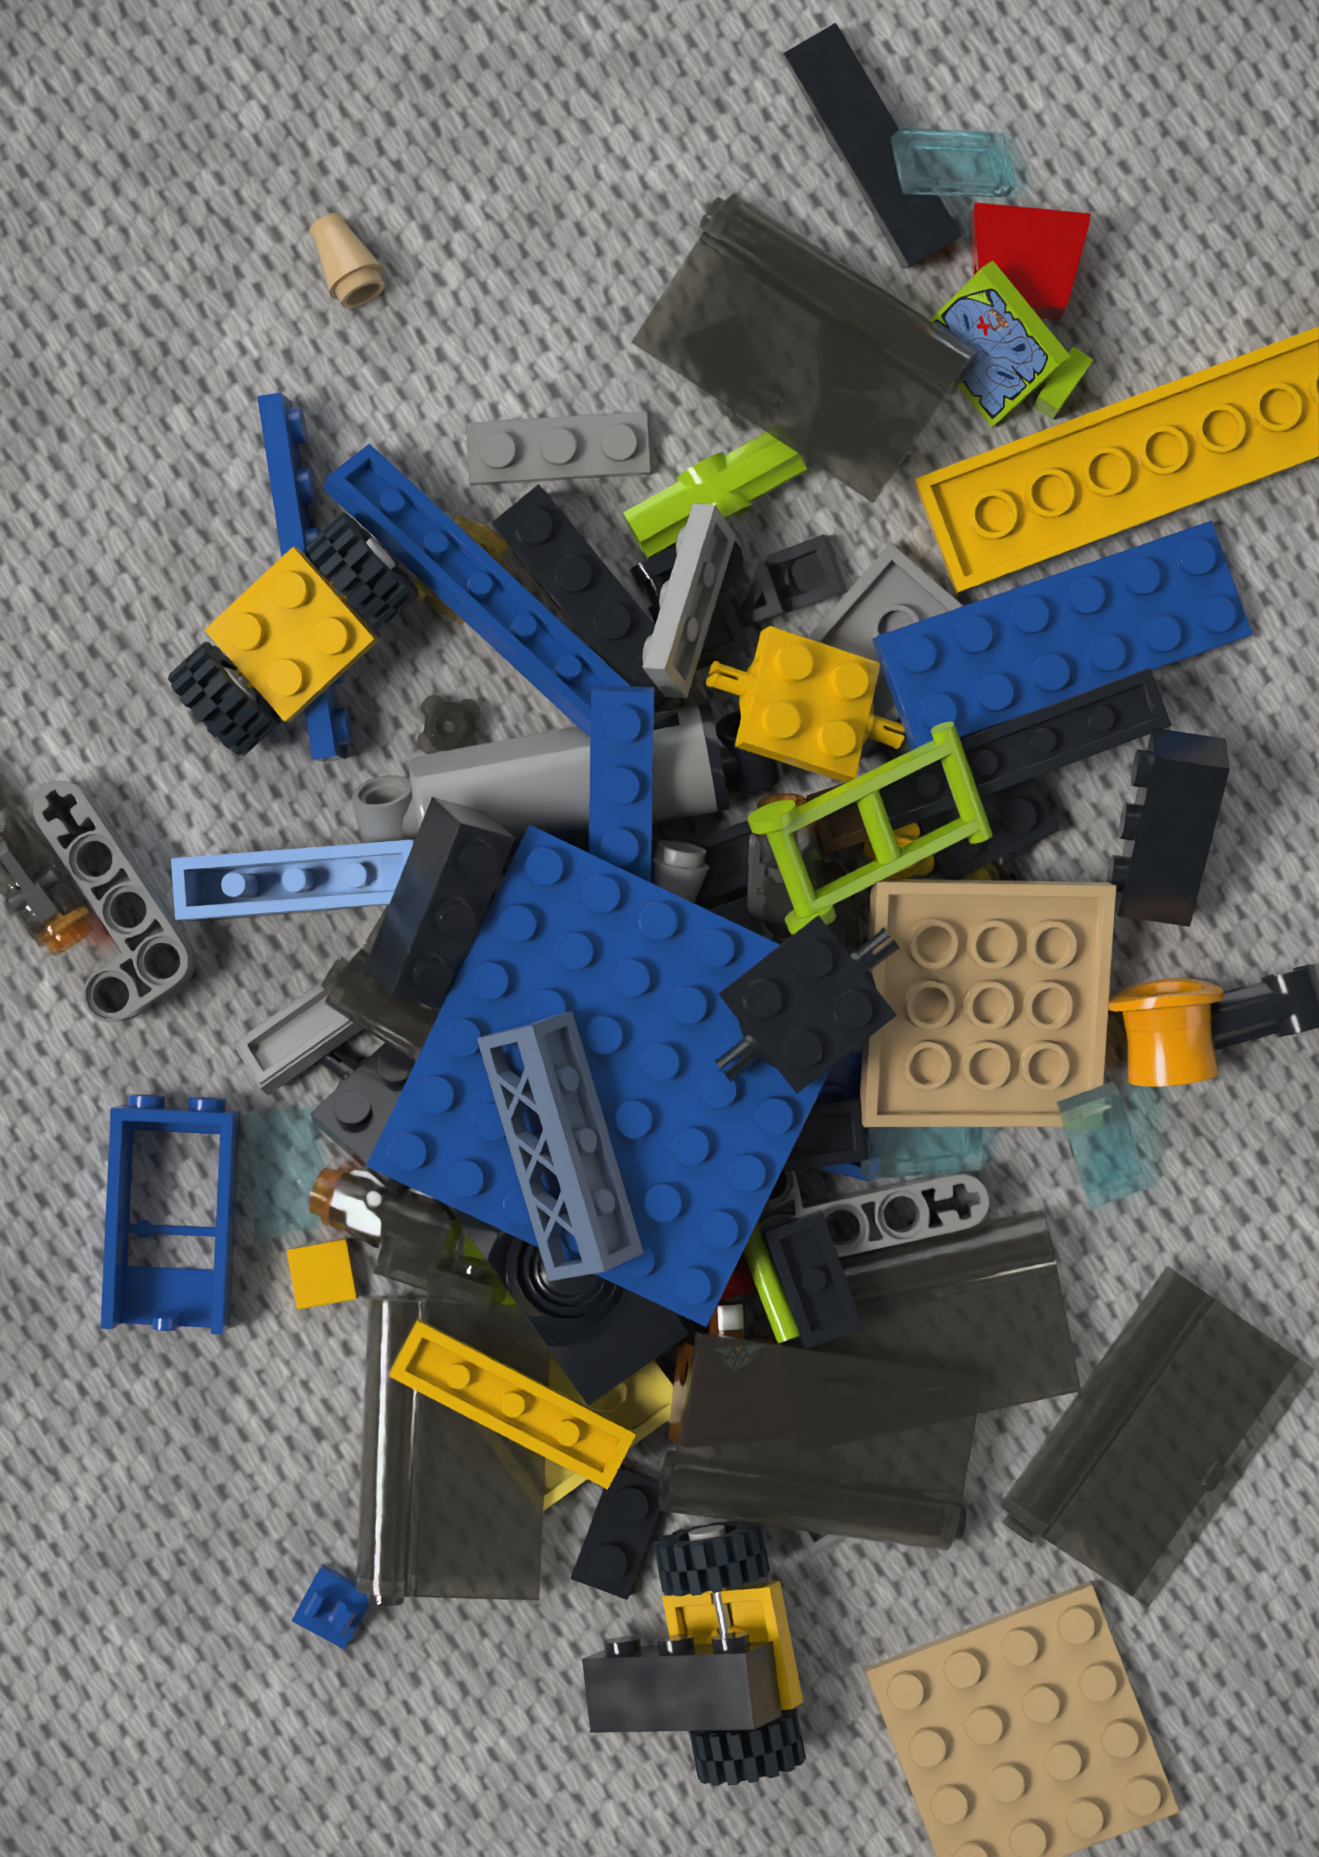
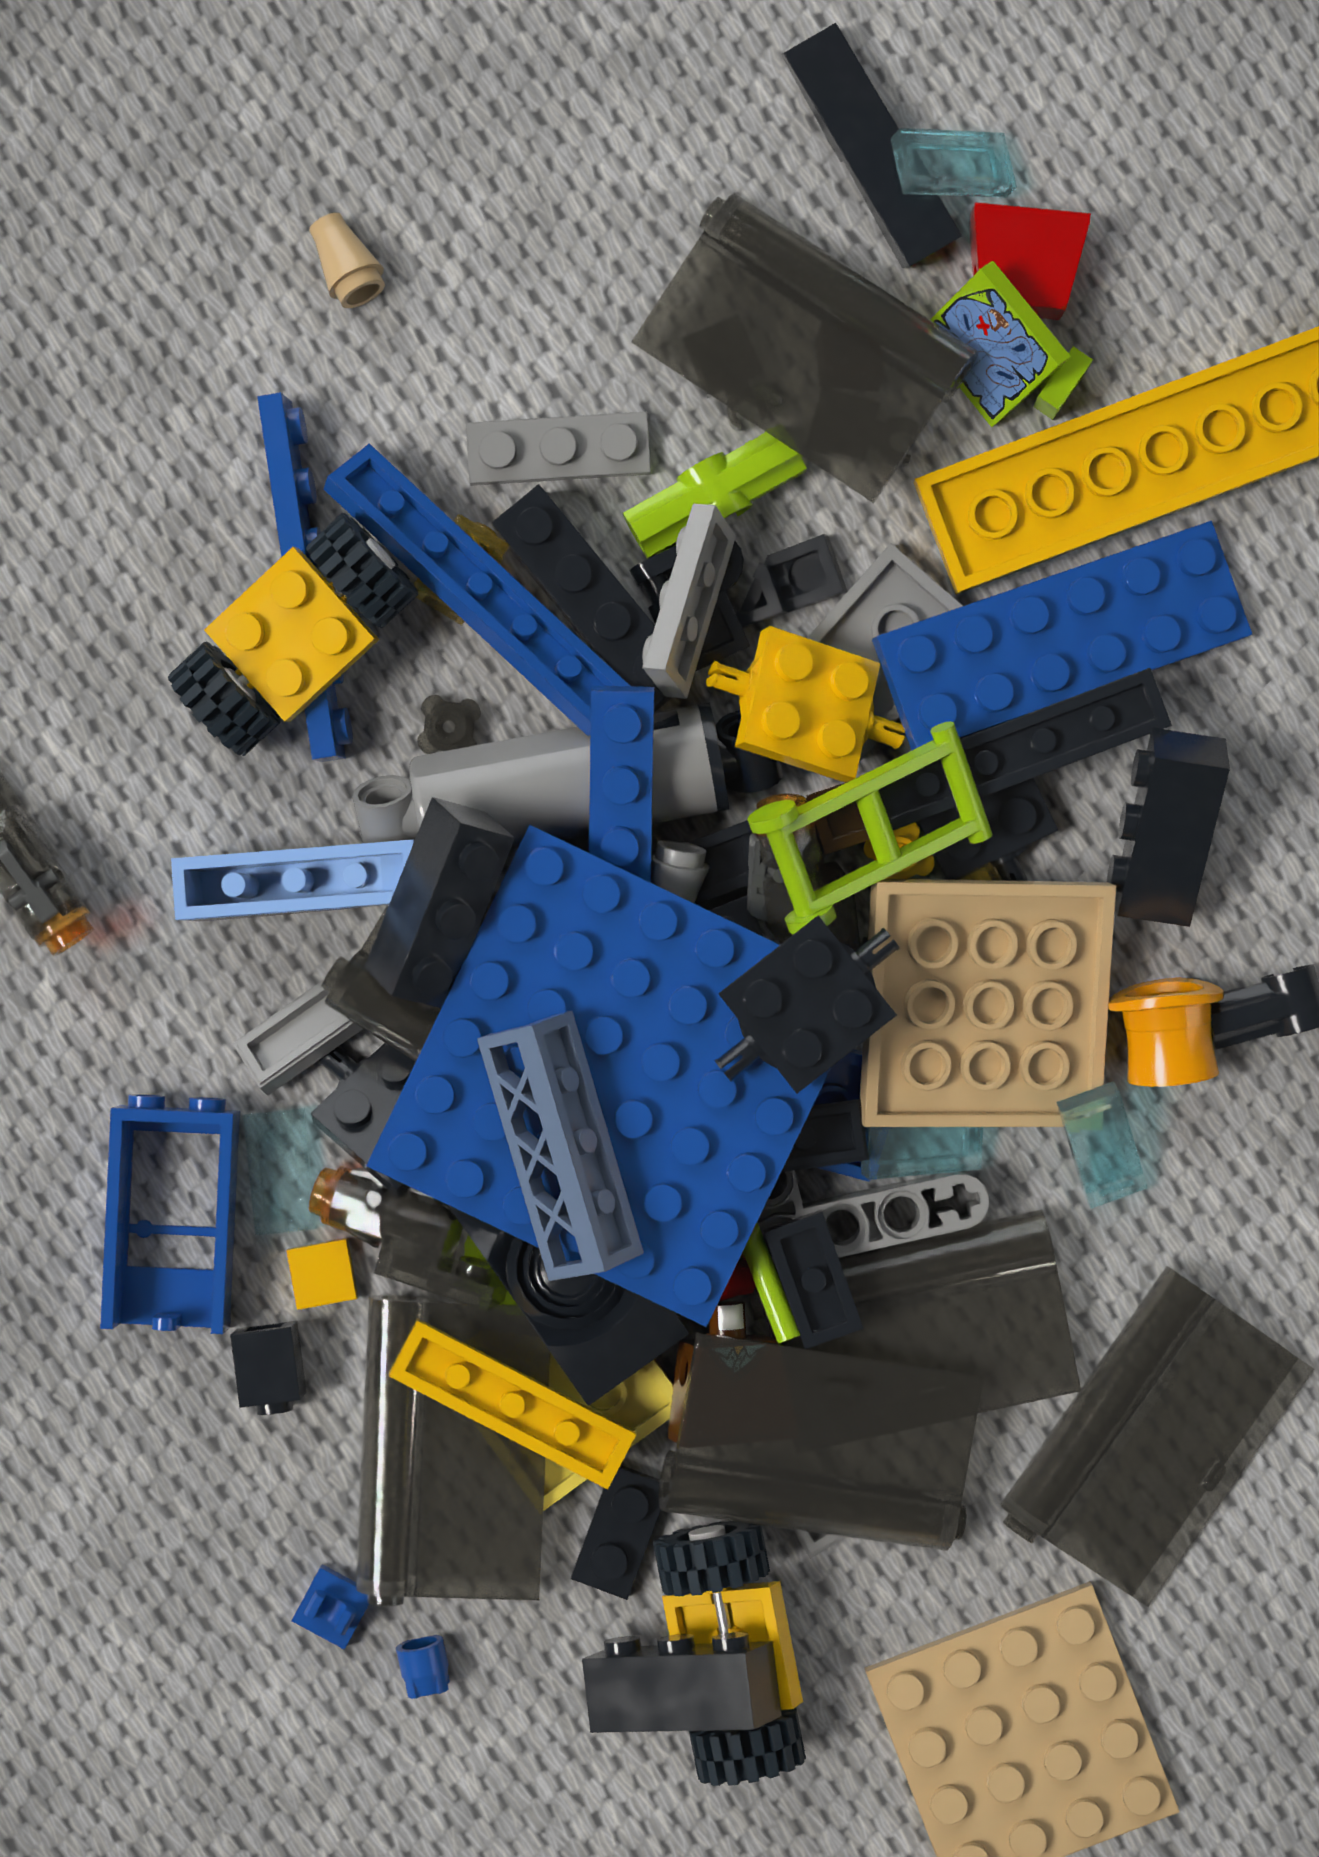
light grey beam [32,781,196,1022] -> none
none -> black brick [230,1321,307,1415]
none -> blue hose [396,1635,450,1699]

